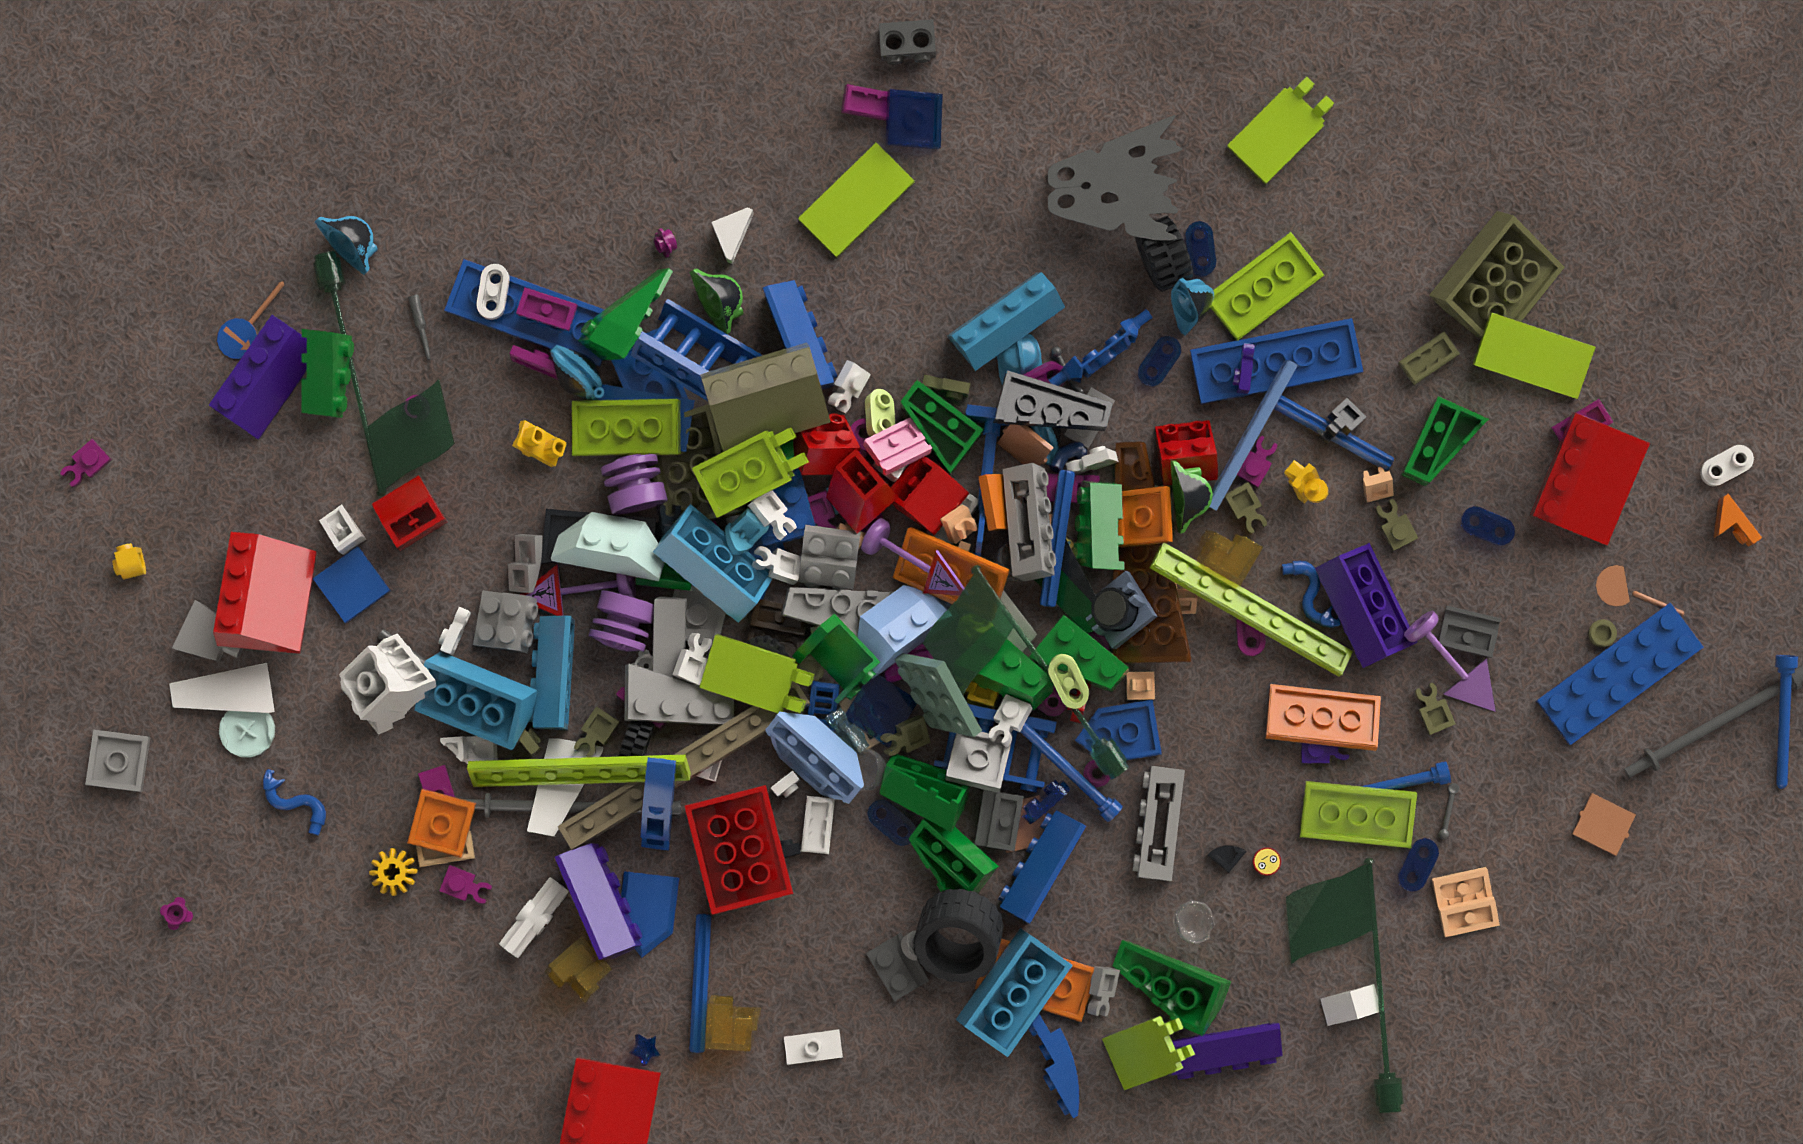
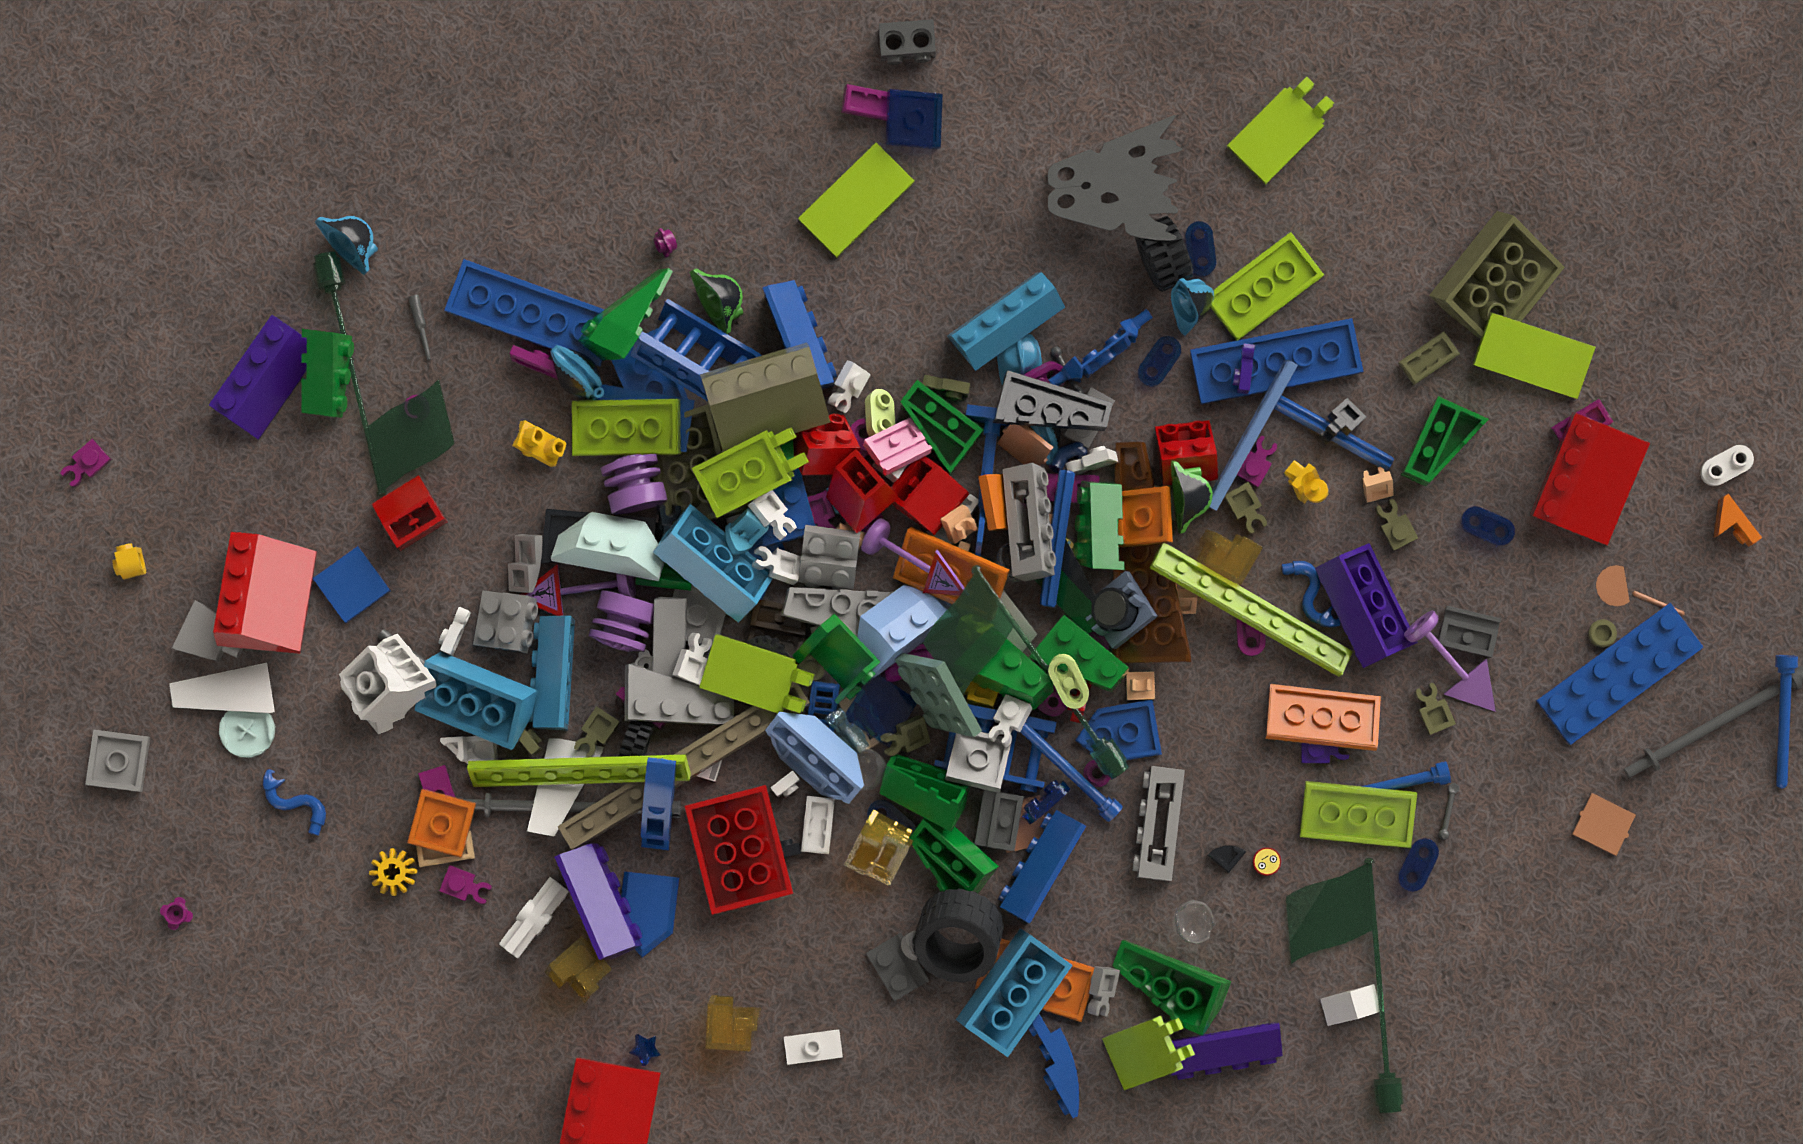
blue piece [217,282,284,359] -> none
white slope [319,505,366,555] -> none
white plate [477,264,510,320] -> none
magenta plate [516,288,578,332] -> none
blue axle [689,914,711,1053] -> none
white slope [712,208,754,264] -> none
light nougat slope [1431,867,1500,937] -> none
none -> clear yellow plate [844,810,913,886]

